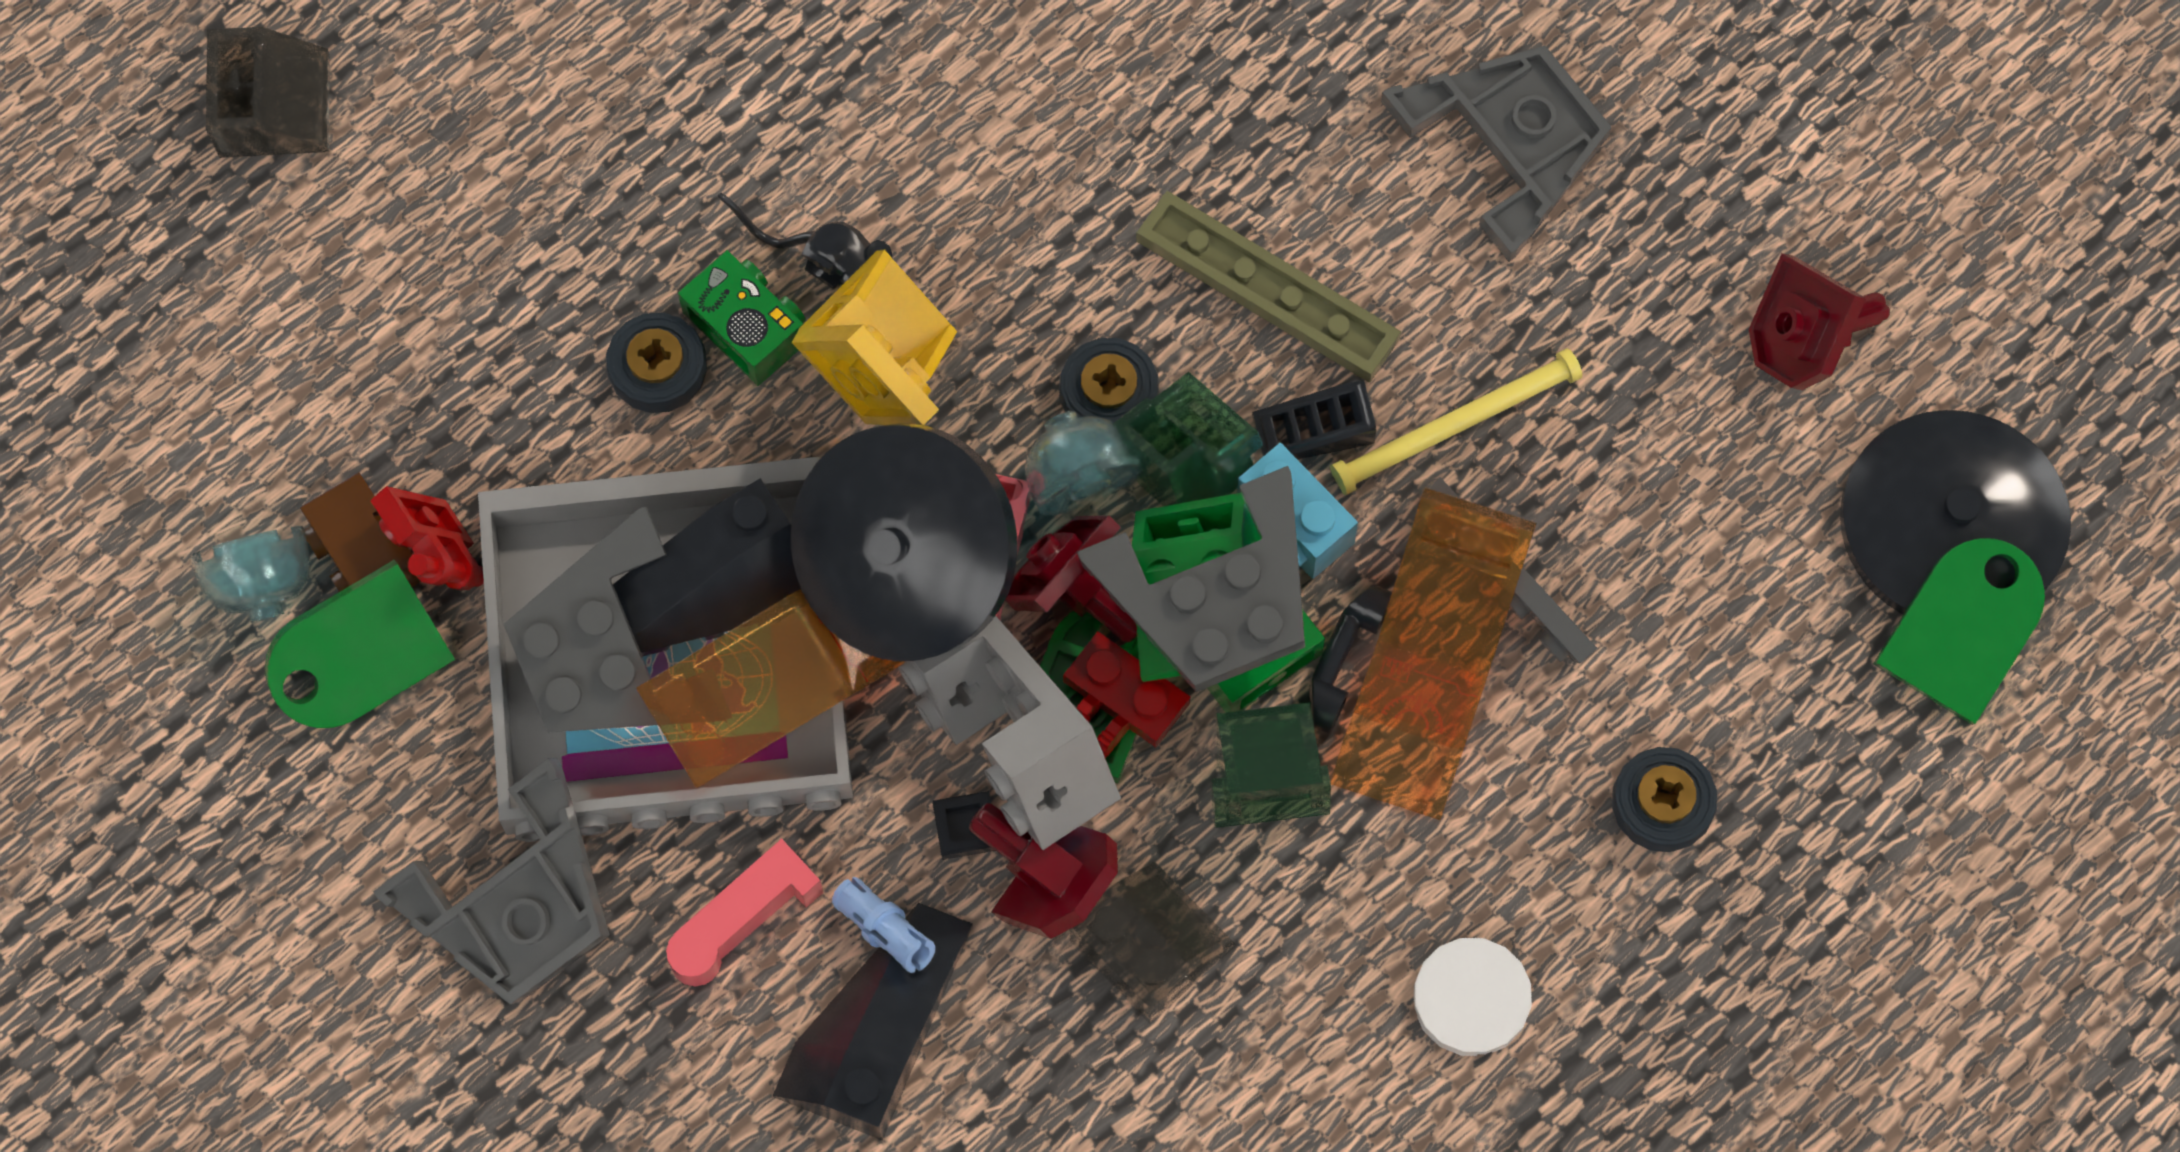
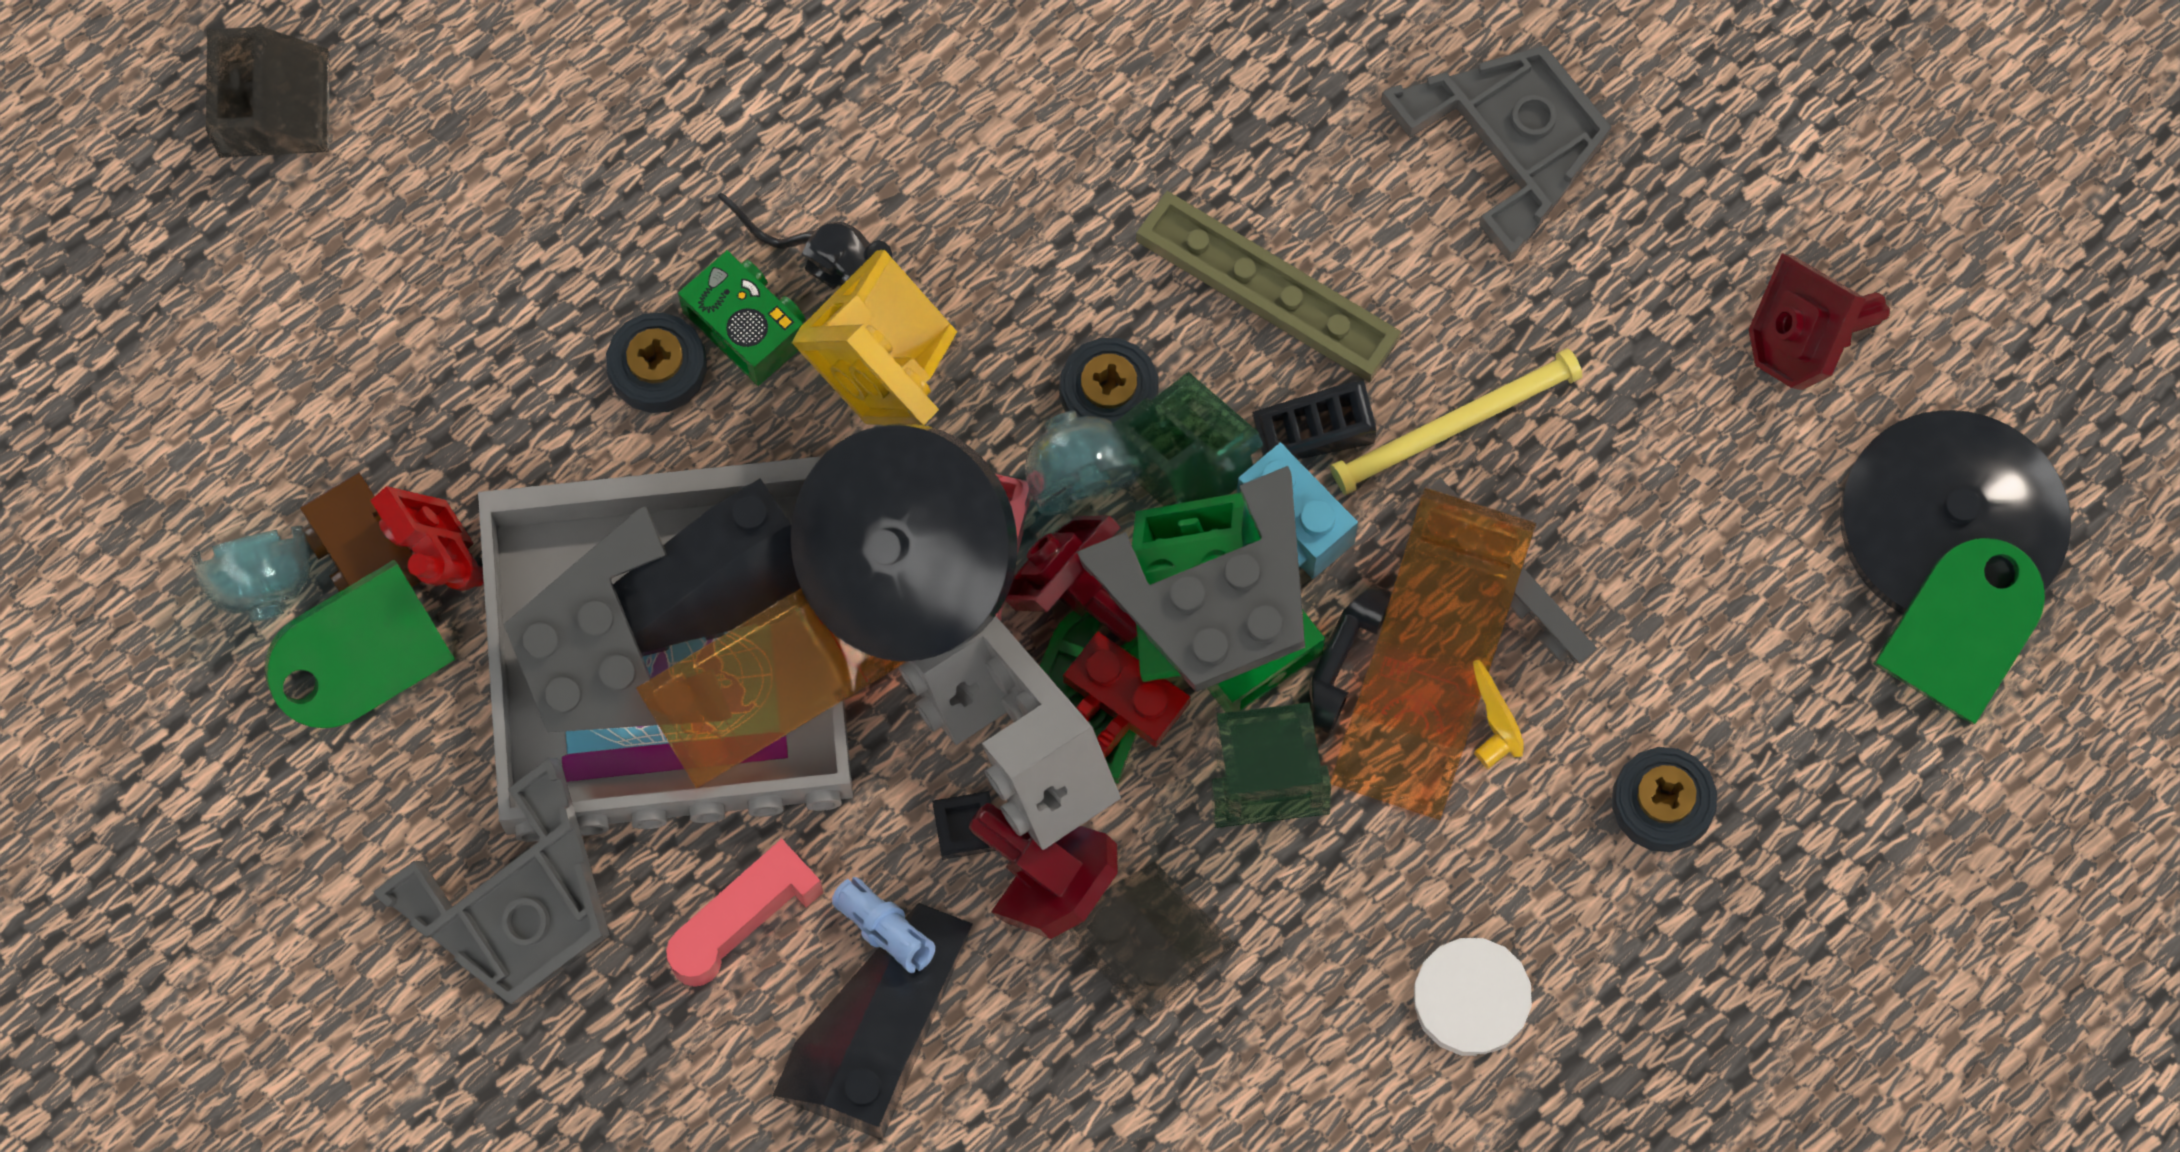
none -> yellow bar [1473,660,1524,769]

